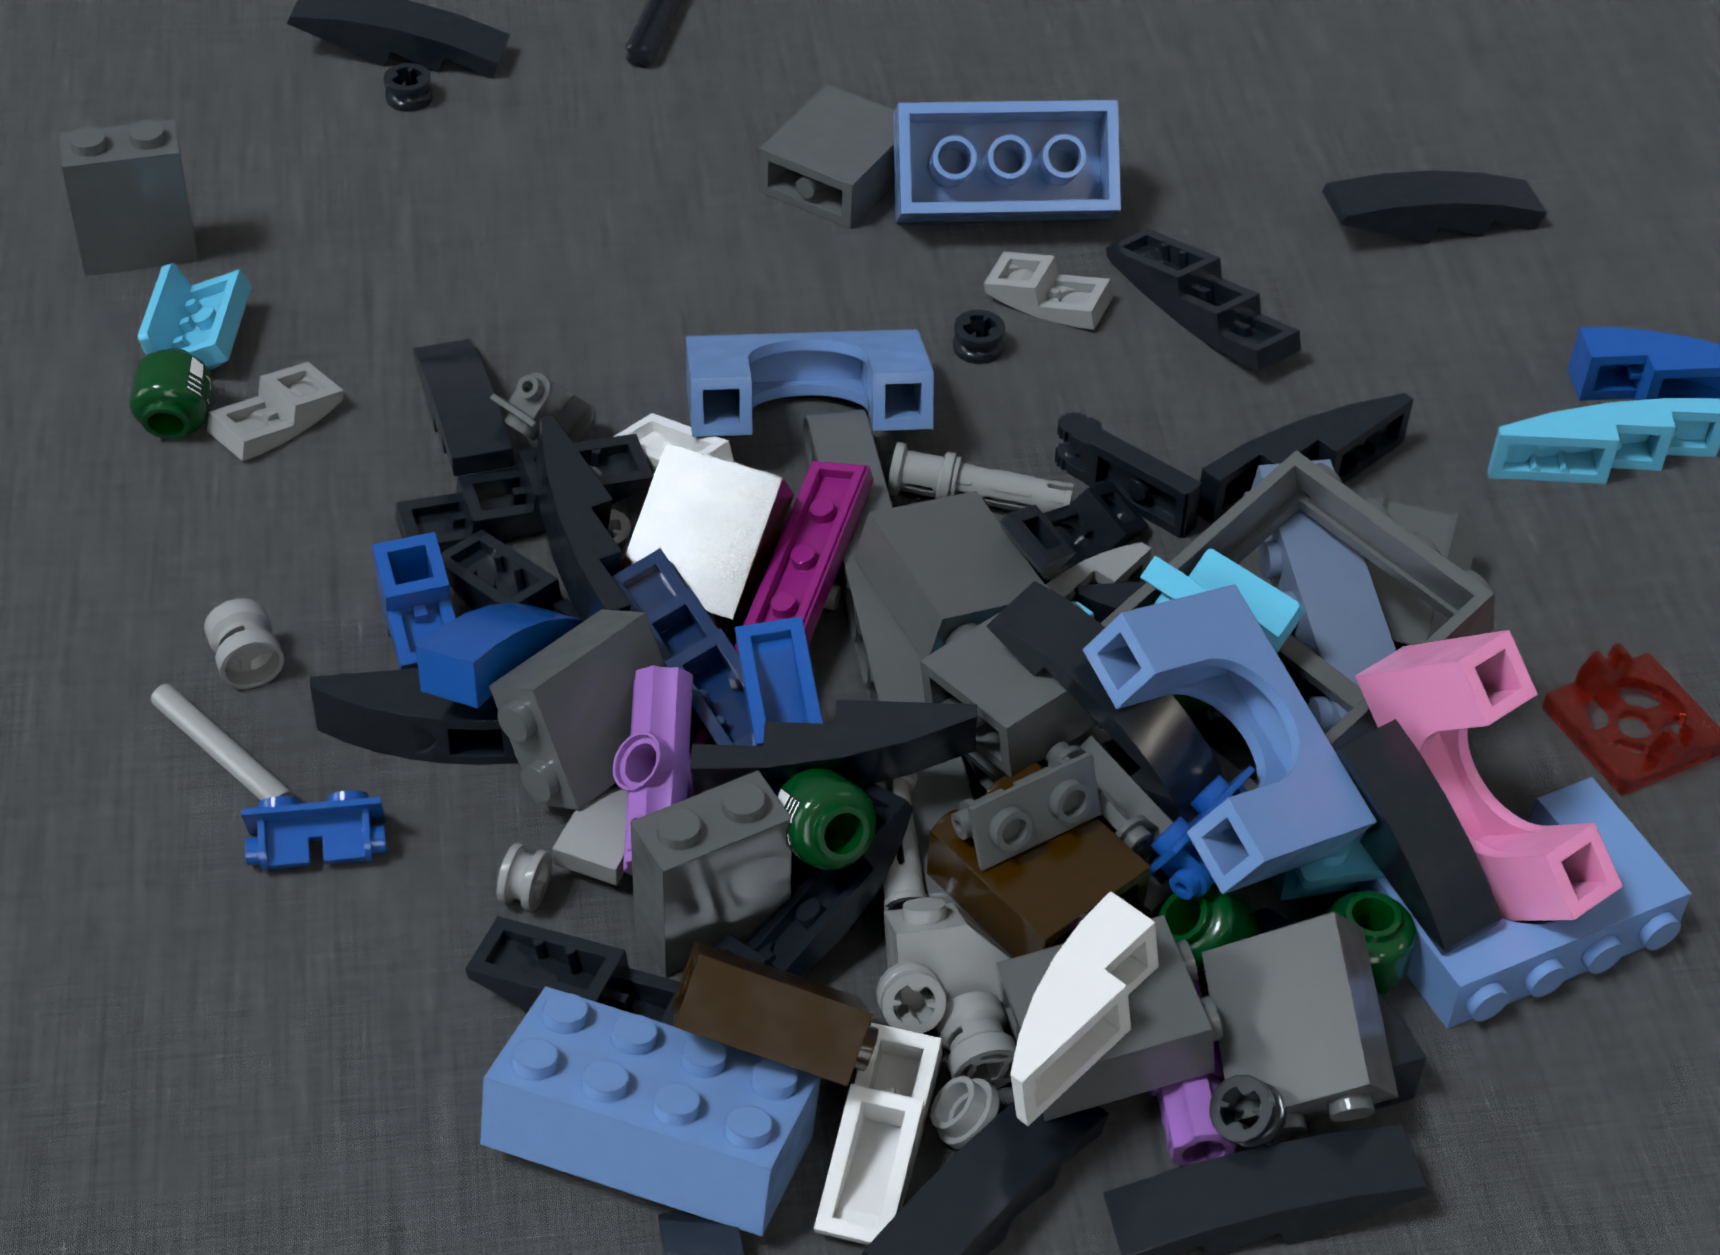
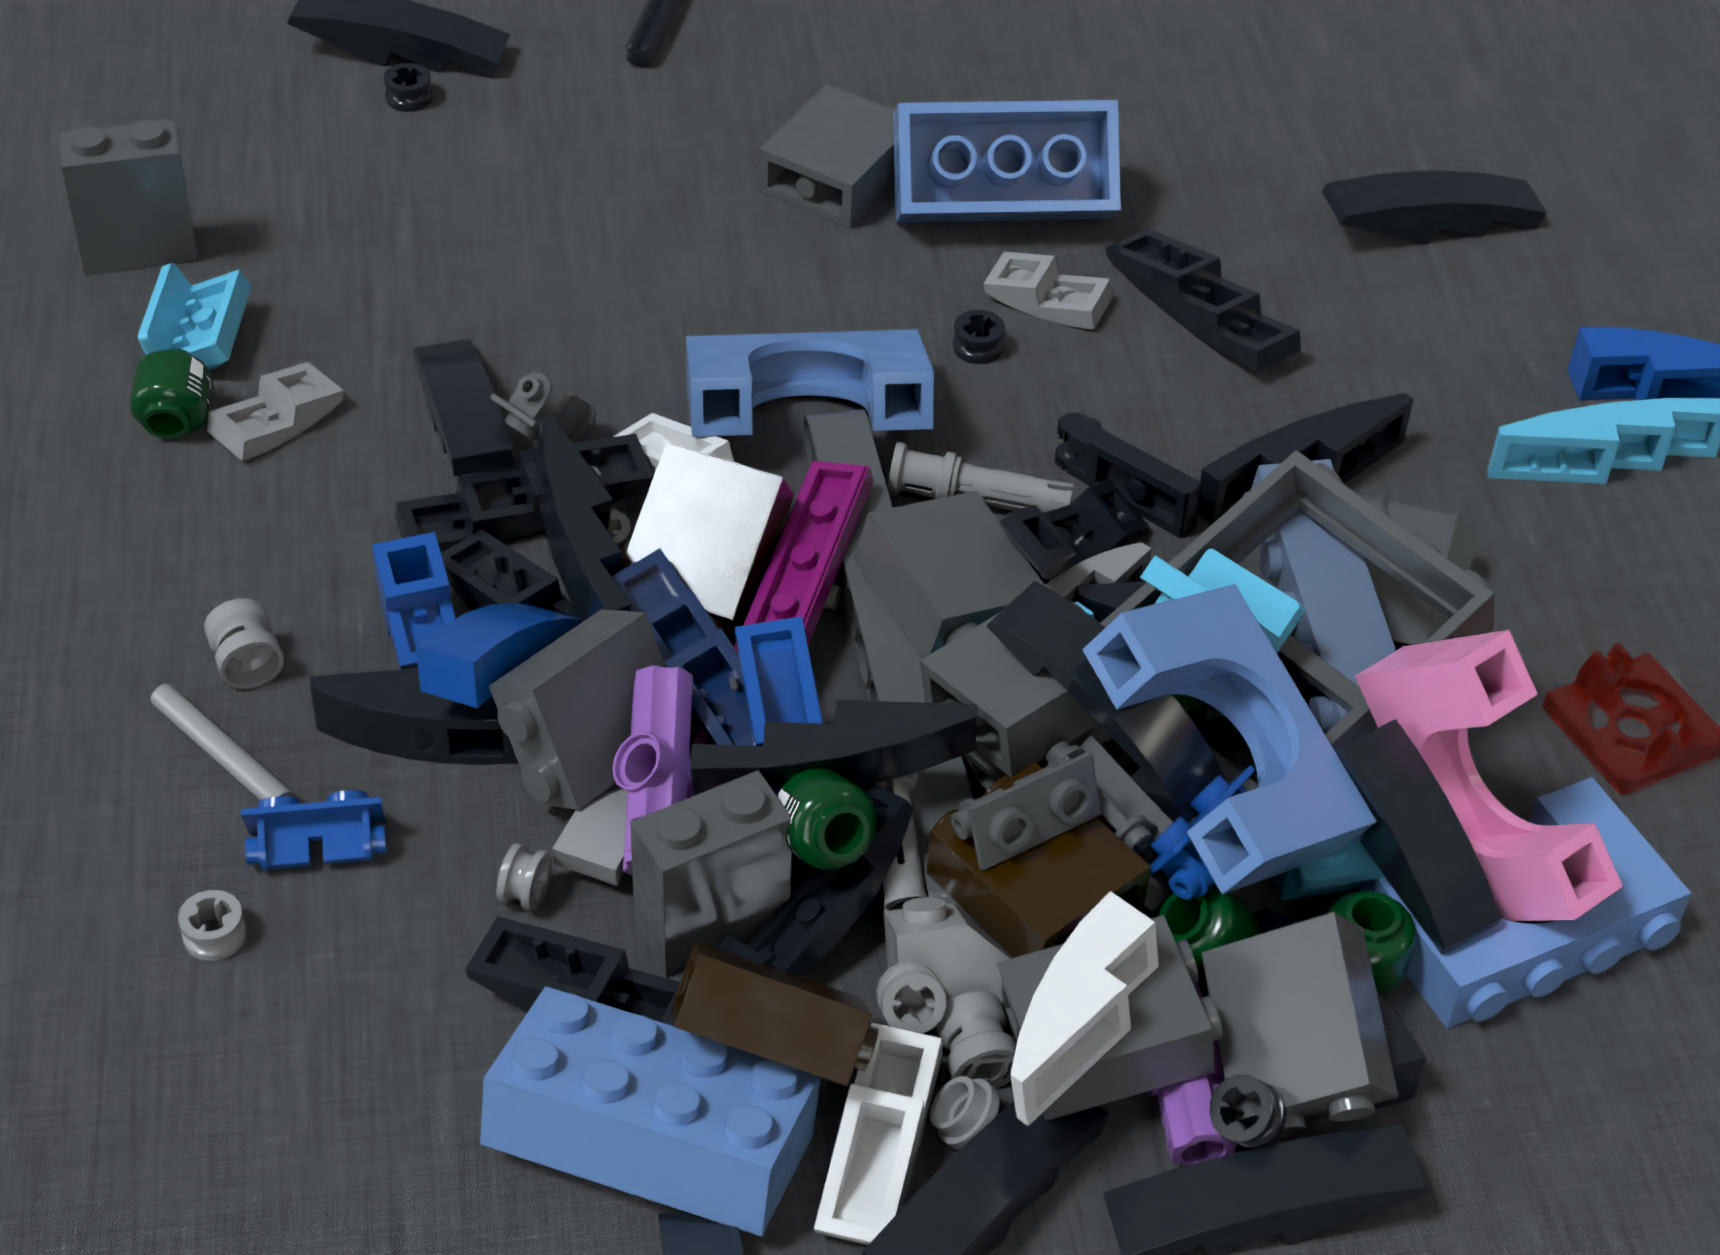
none -> light grey bush [178,890,247,961]

